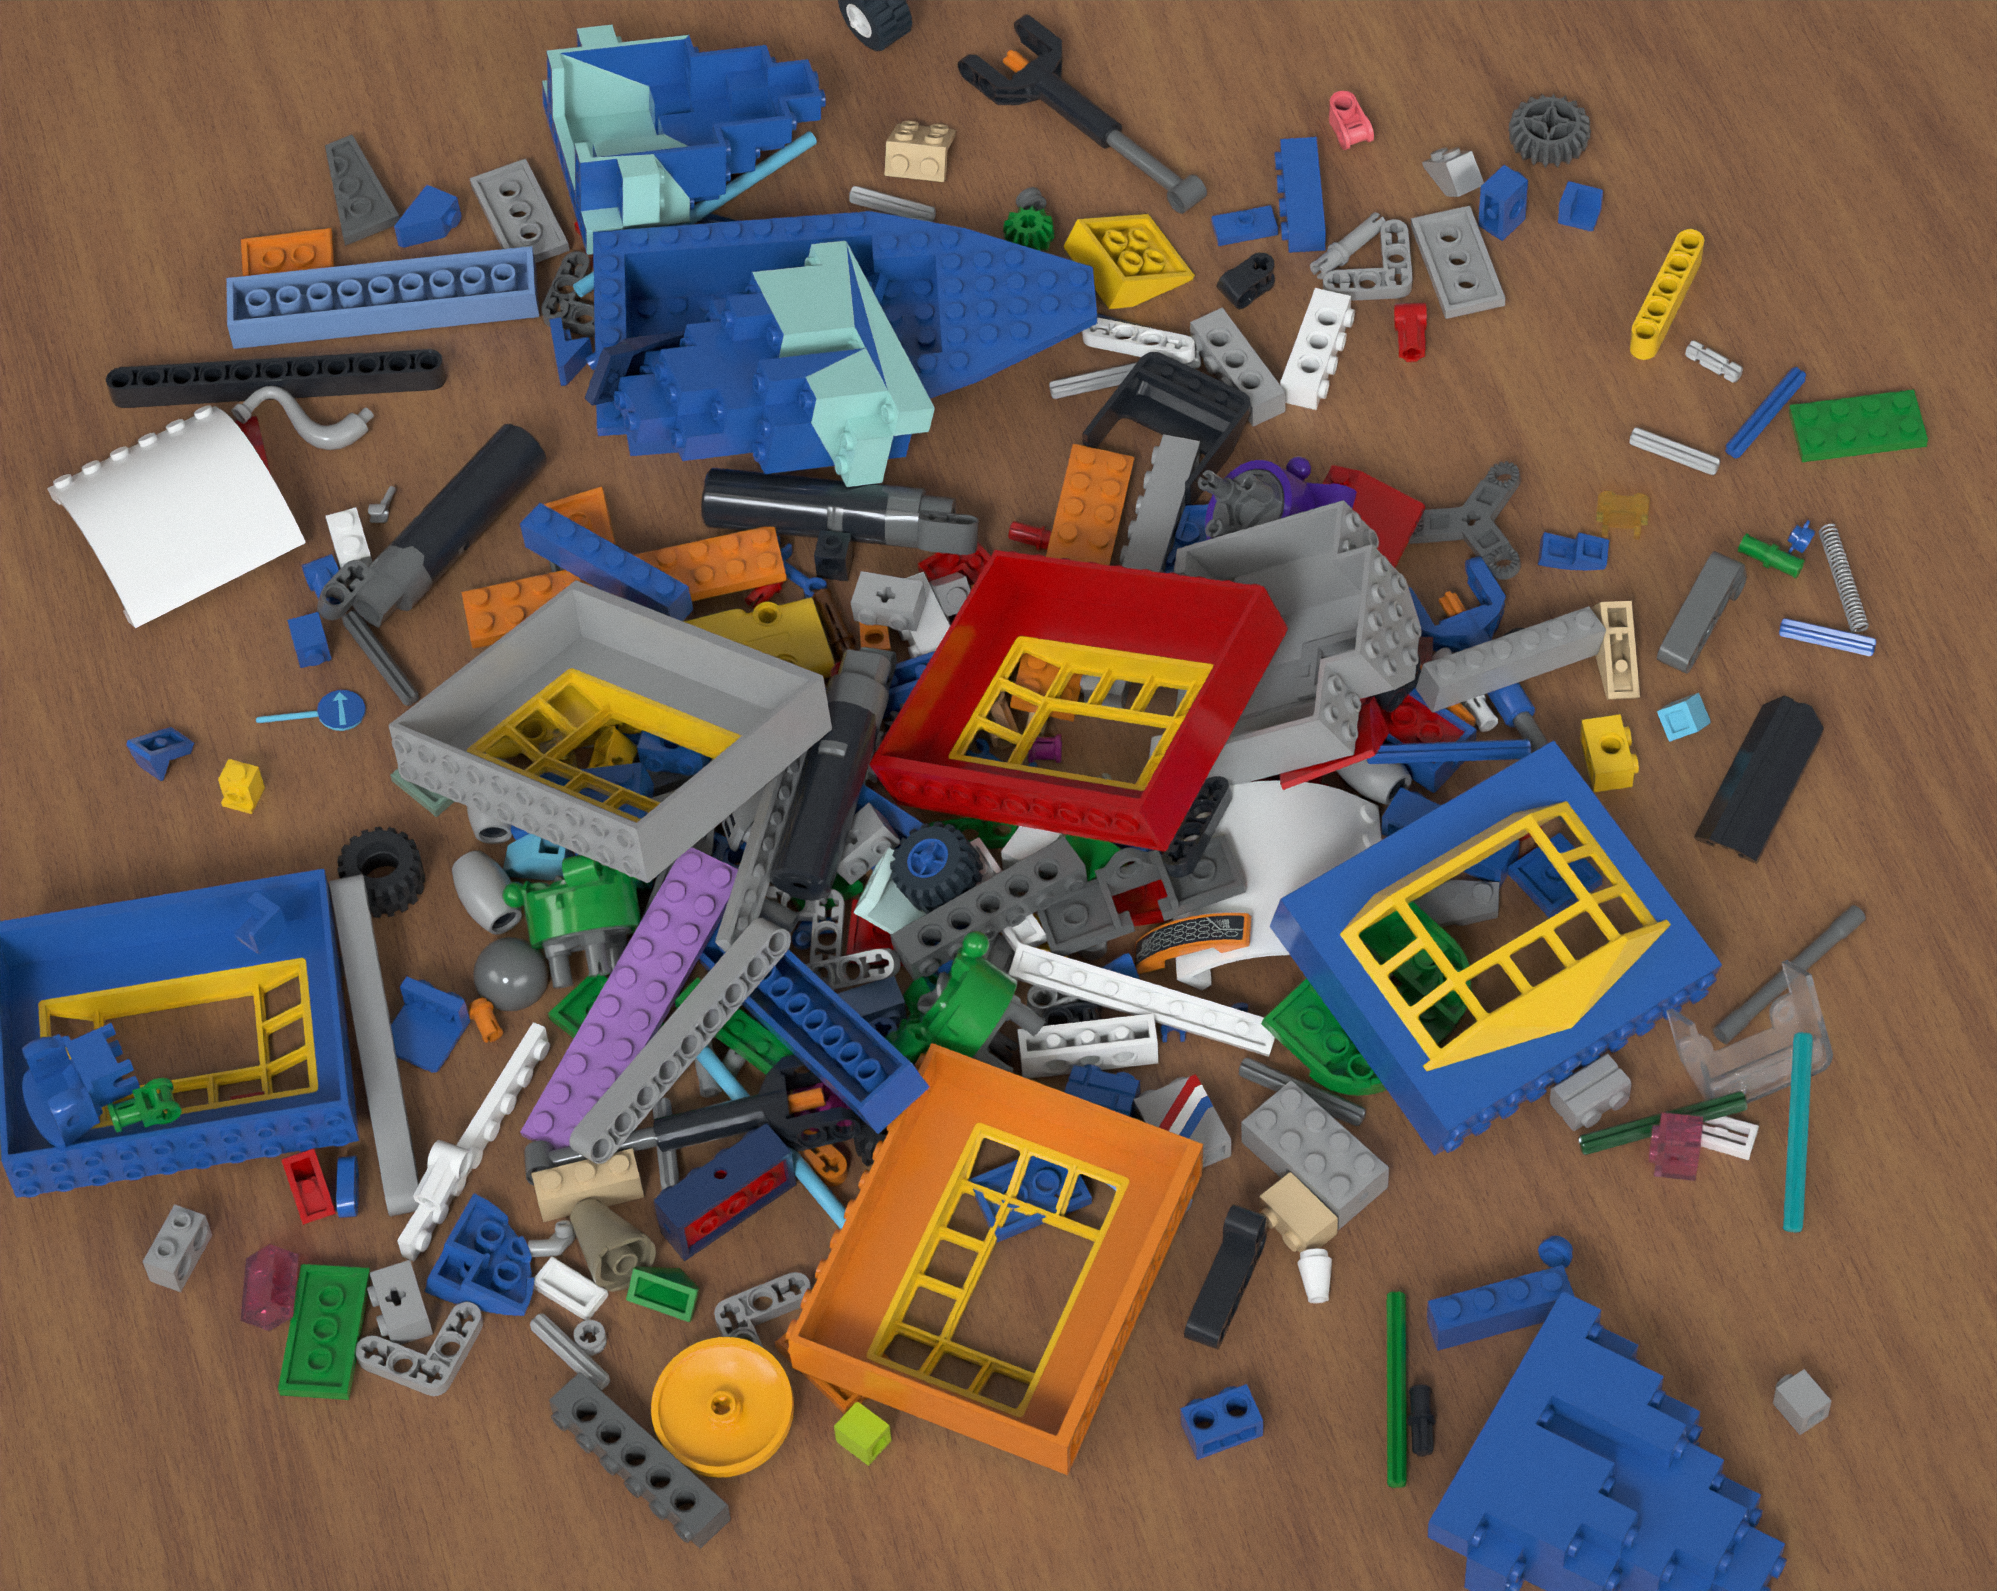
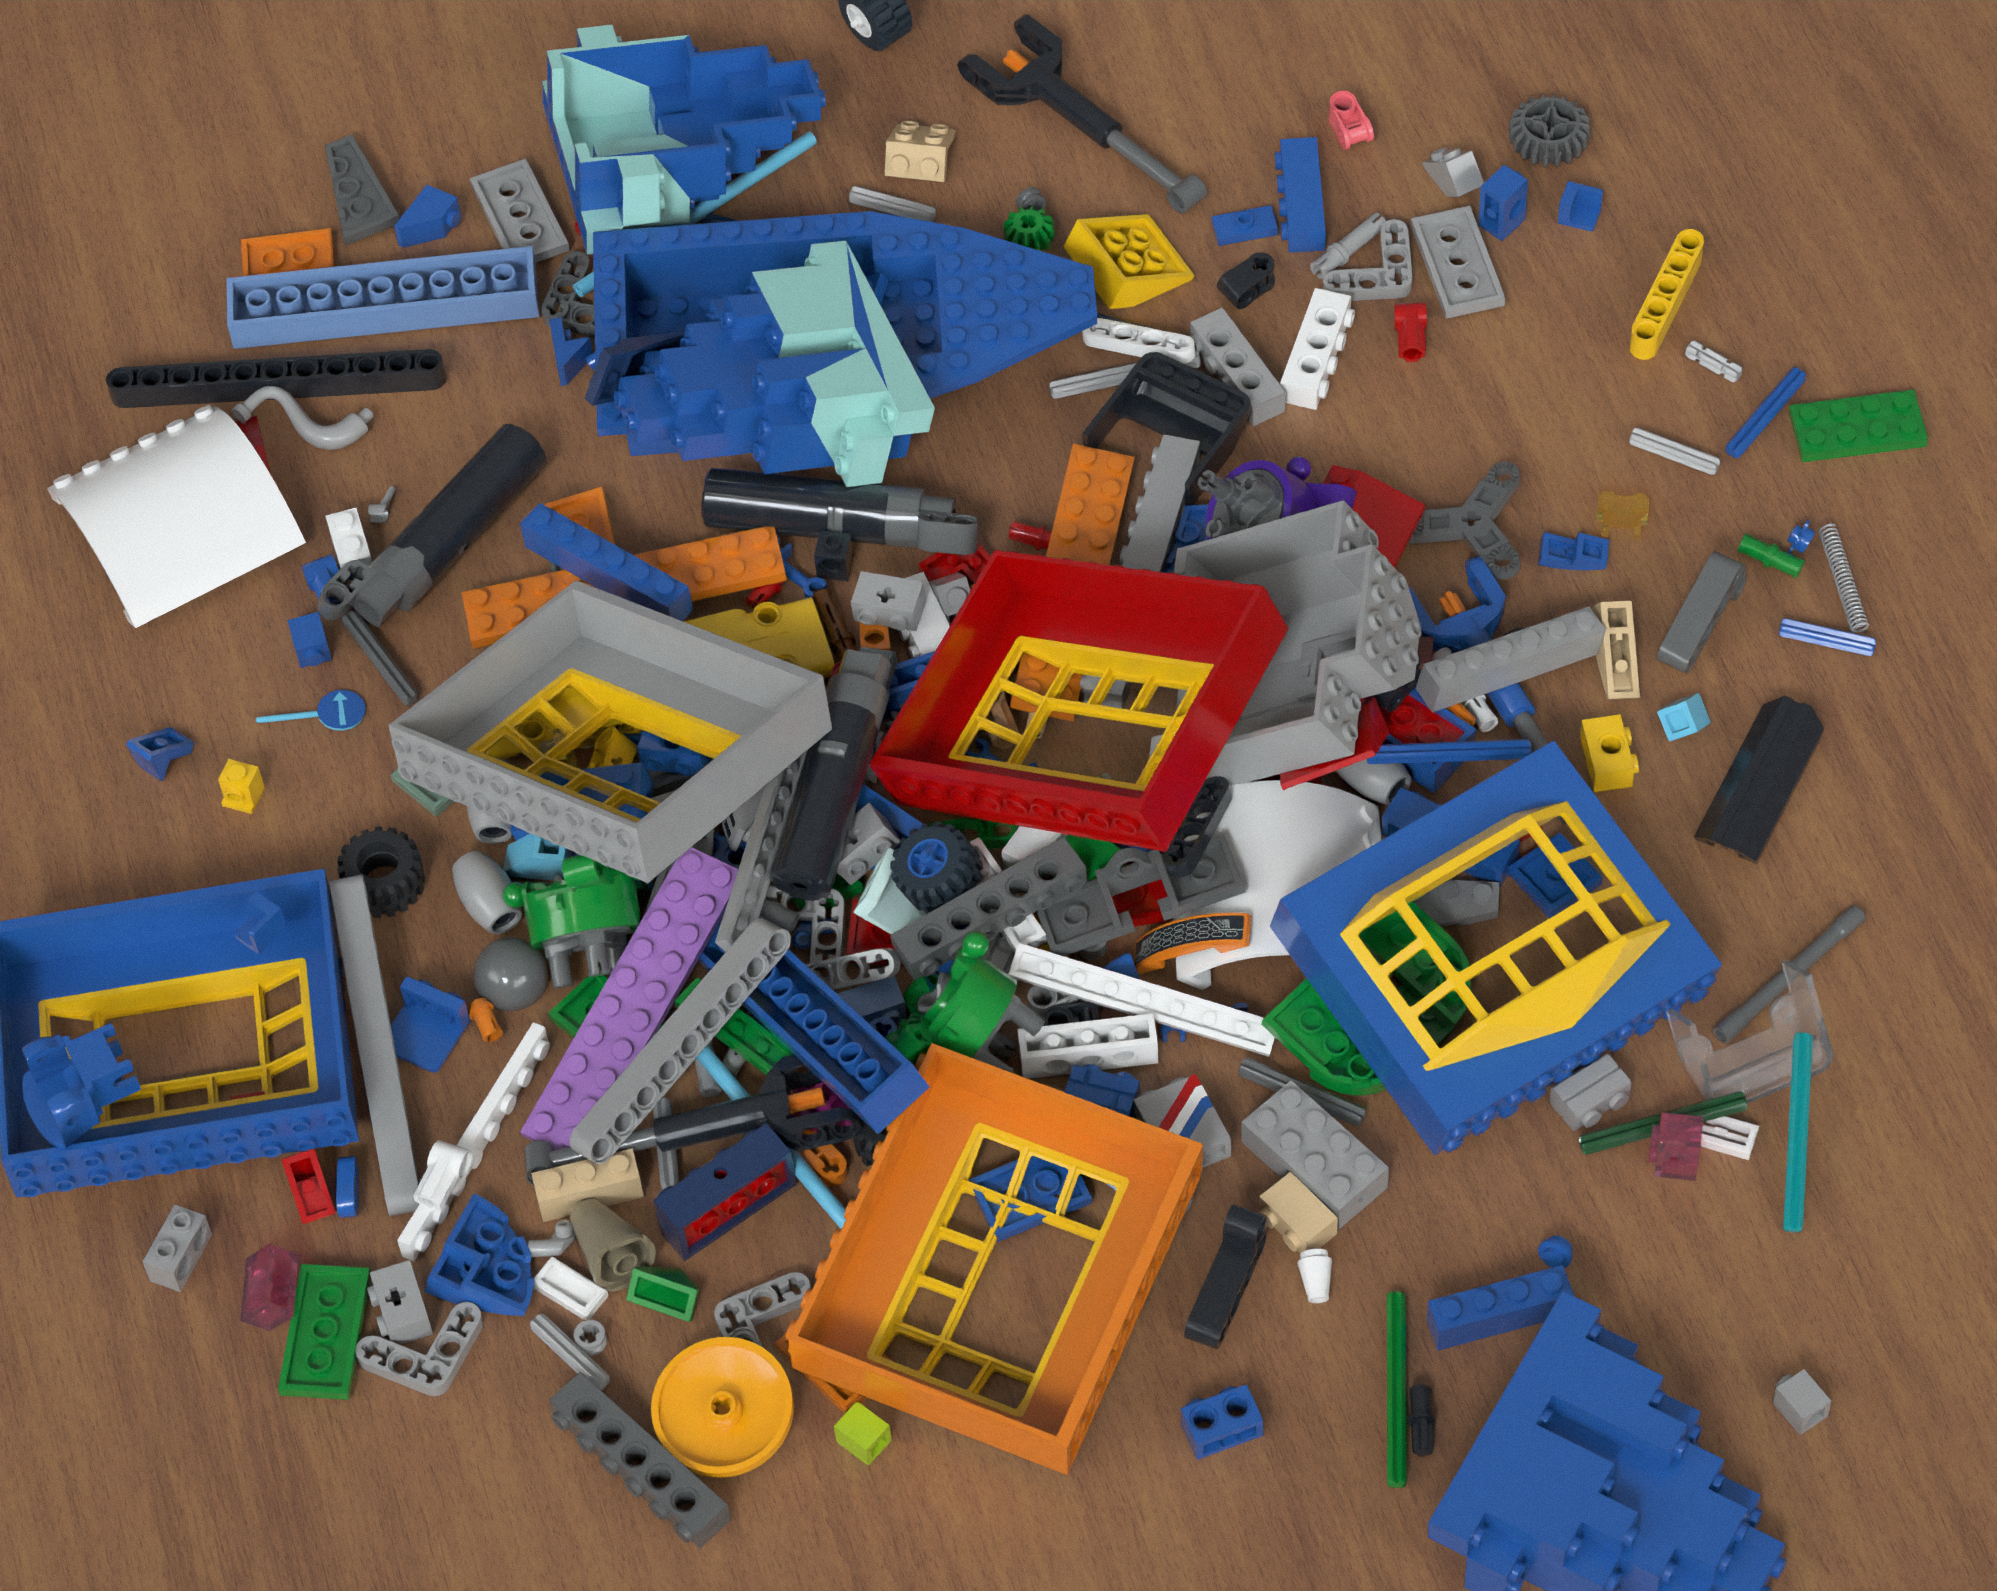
green connector [107,1078,182,1133] -> none
magenta bush [1028,734,1062,763] -> none

